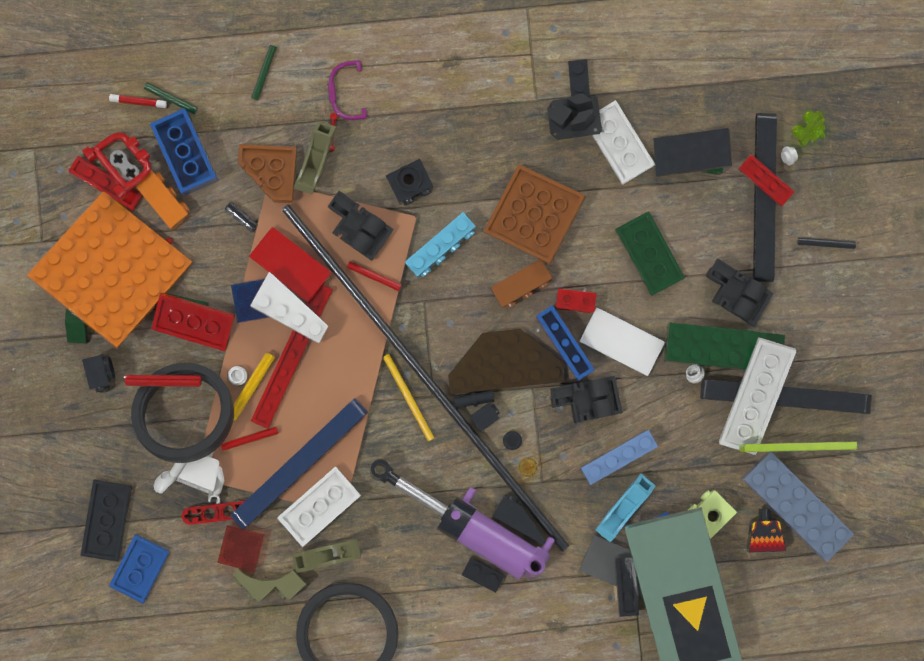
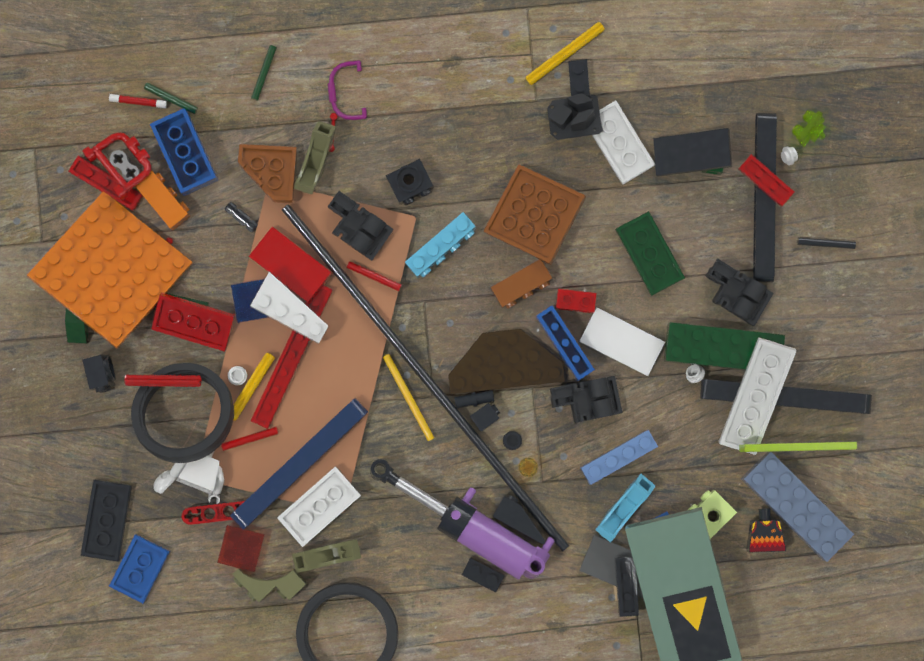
none -> yellow axle [525,22,605,85]

